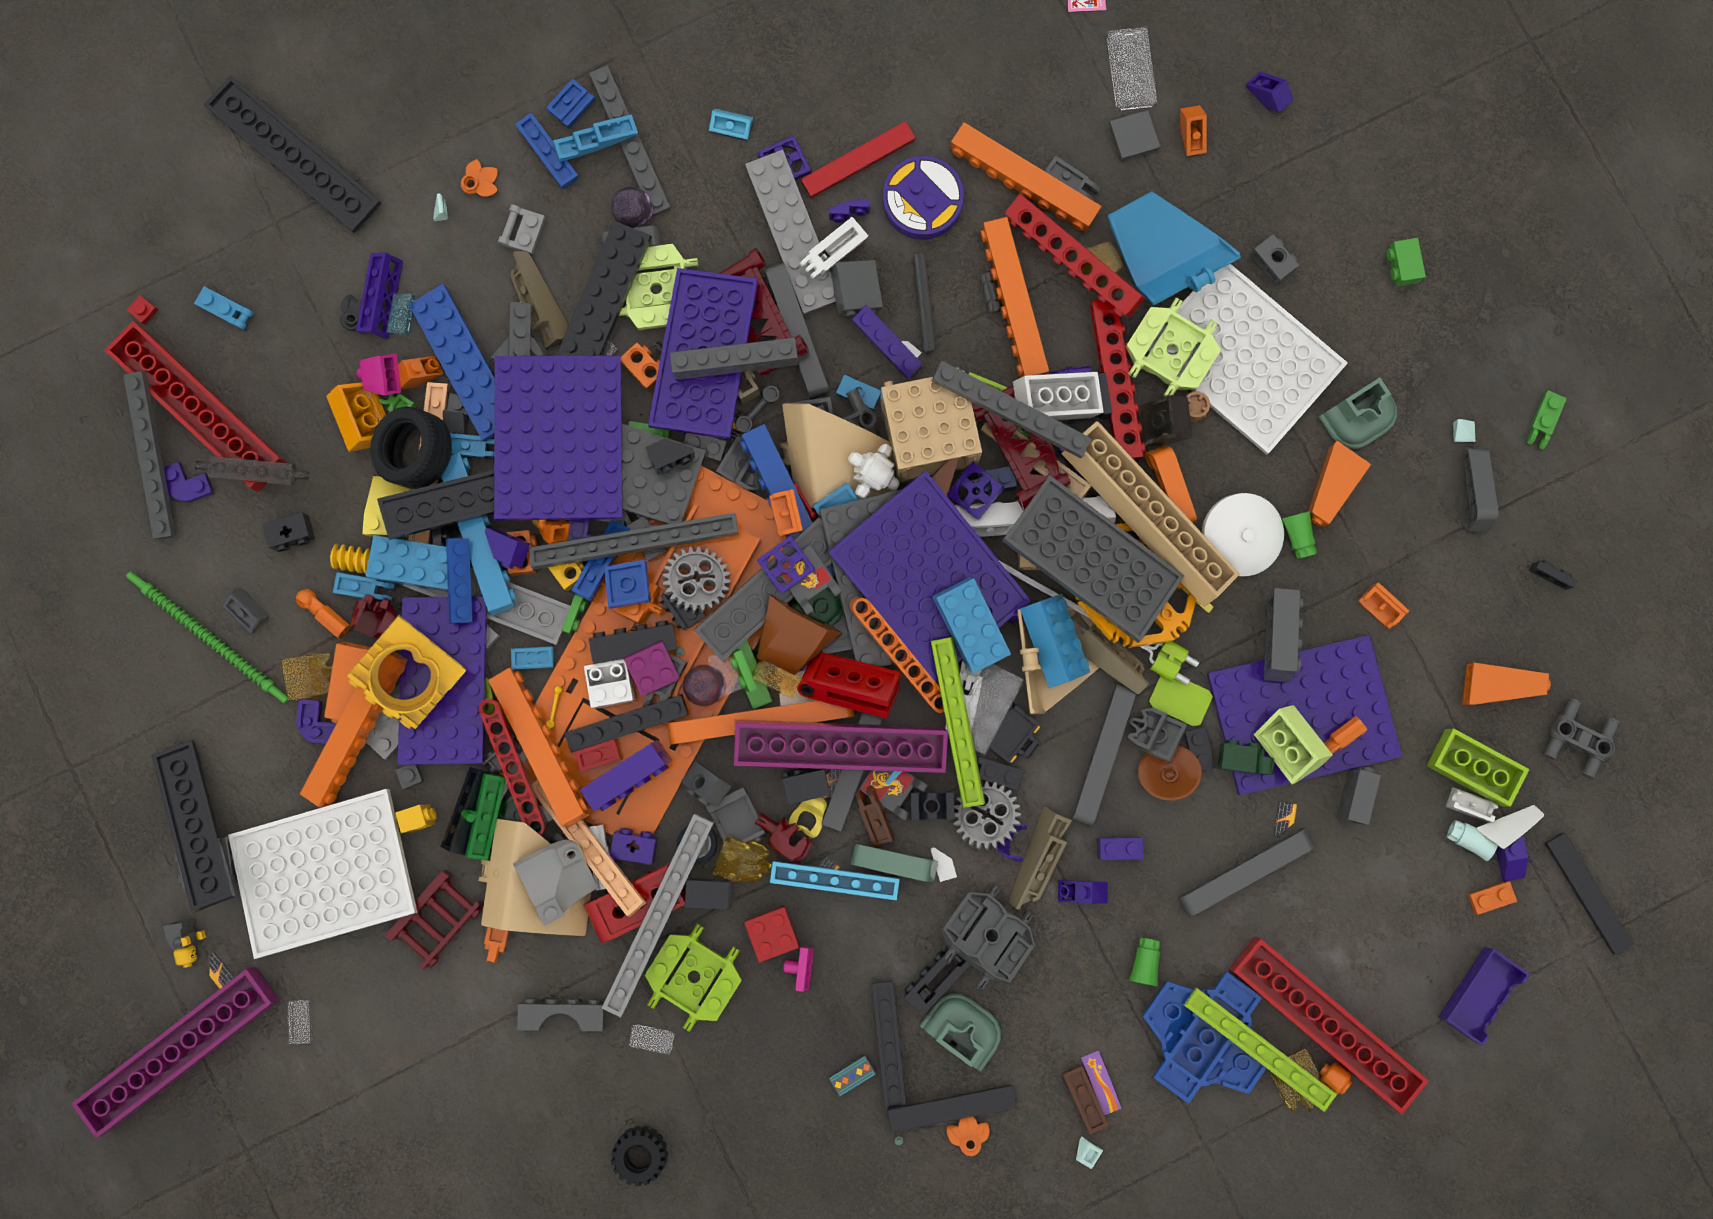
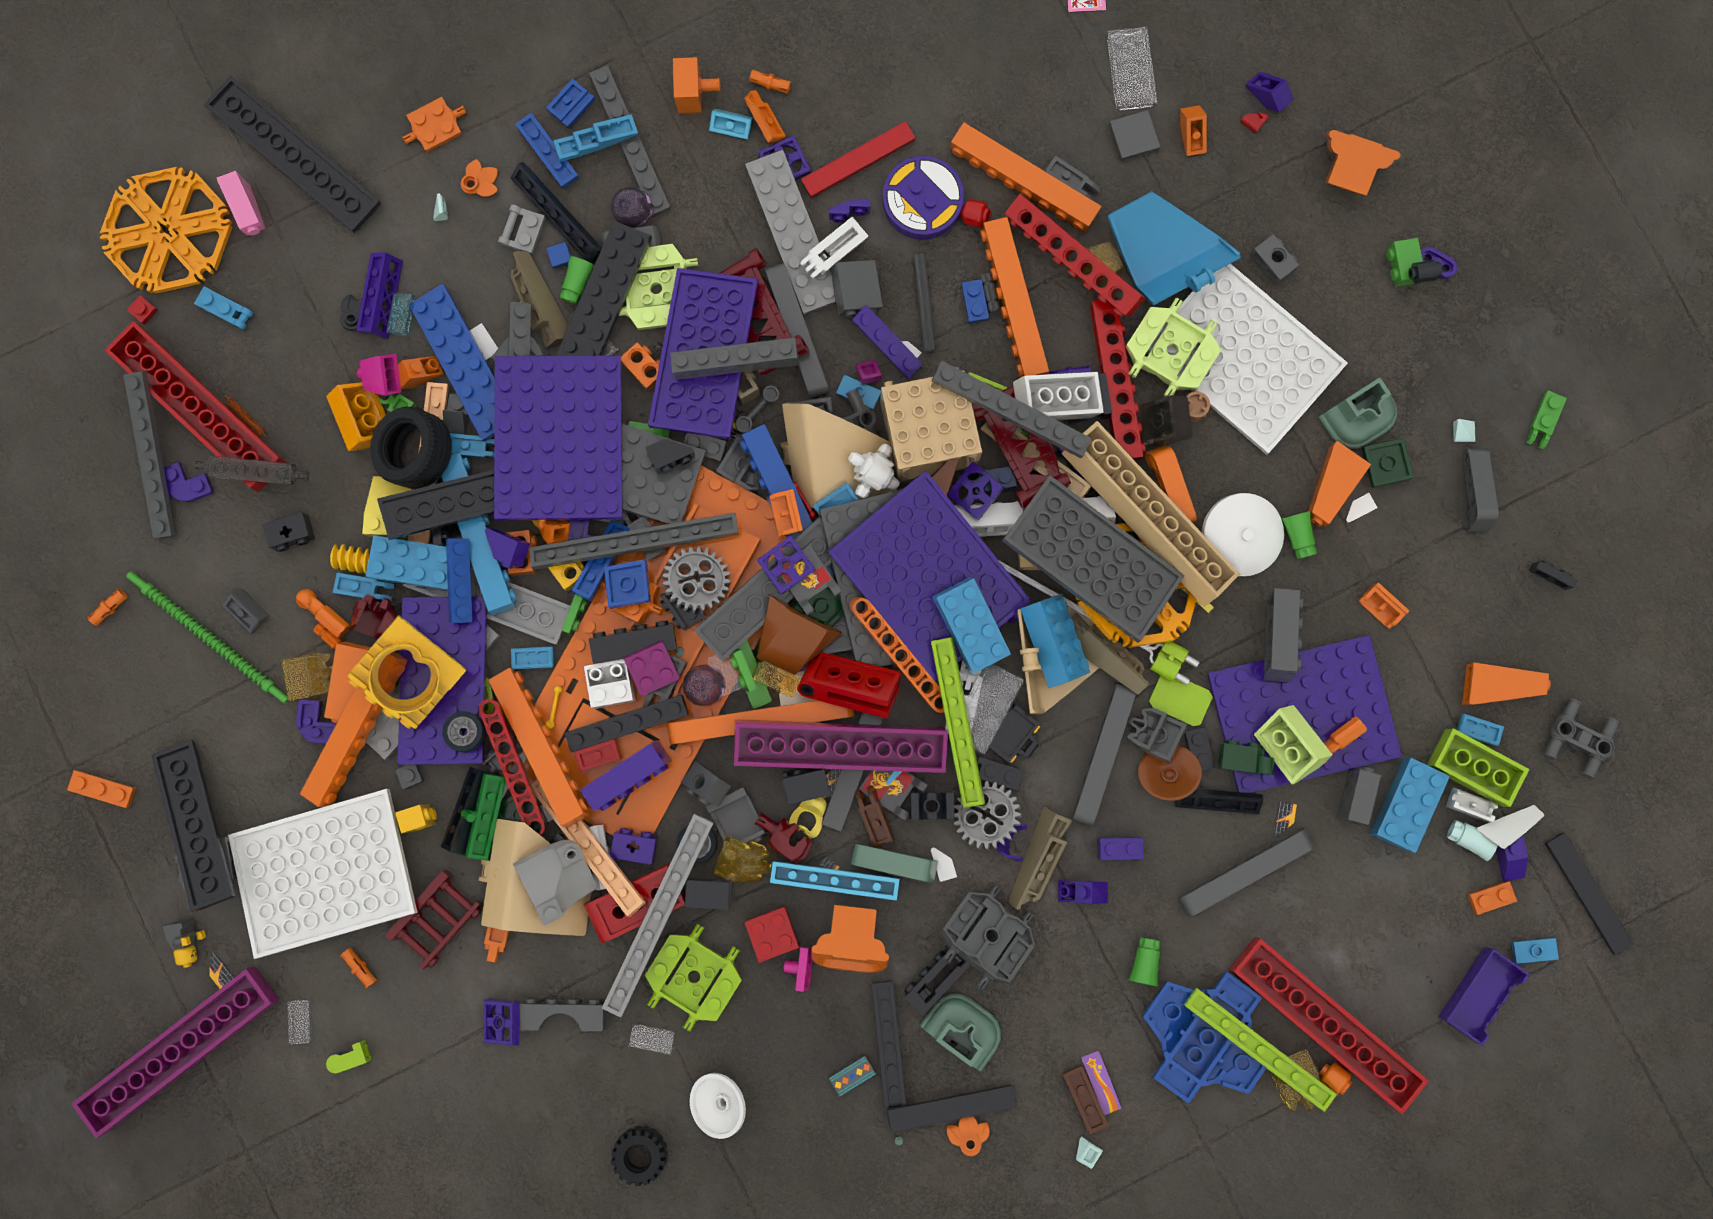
none -> orange plate [67,770,136,808]
none -> orange pin [87,588,128,626]
none -> light orange plate [100,167,233,294]
none -> bright pink slope [217,171,266,235]
none -> orange piece [224,395,266,437]
none -> orange axle [313,623,342,649]
none -> lime leg [326,1040,372,1073]
none -> orange pin [340,947,377,989]
none -> orange plate [402,97,467,152]
none -> wheel [442,711,486,753]
none -> white sticker [470,323,498,360]
none -> dark purple piece [484,999,519,1046]
none -> black plate [510,162,602,264]
none -> blue tile [546,242,570,269]
none -> bright green plant [560,256,595,305]
none -> orange brick [673,57,720,114]
none -> white dish [690,1073,746,1139]
none -> orange hinge [744,90,786,143]
none -> orange pin [749,69,791,94]
none -> orange piece [811,905,889,973]
none -> magenta plate [856,360,882,385]
none -> red head [959,199,991,228]
none -> blue plate [961,279,989,324]
none -> black plate [1175,789,1263,814]
none -> red tile [1240,112,1269,134]
none -> orange piece [1325,130,1400,196]
none -> white sticker [1346,493,1377,522]
none -> dark green plate [1362,438,1414,488]
none -> dark azure brick [1370,758,1450,853]
none -> black brick [1408,260,1442,284]
none -> dark purple plate [1421,247,1457,279]
none -> dark azure plate [1457,714,1504,747]
none -> dark azure plate [1511,938,1559,964]

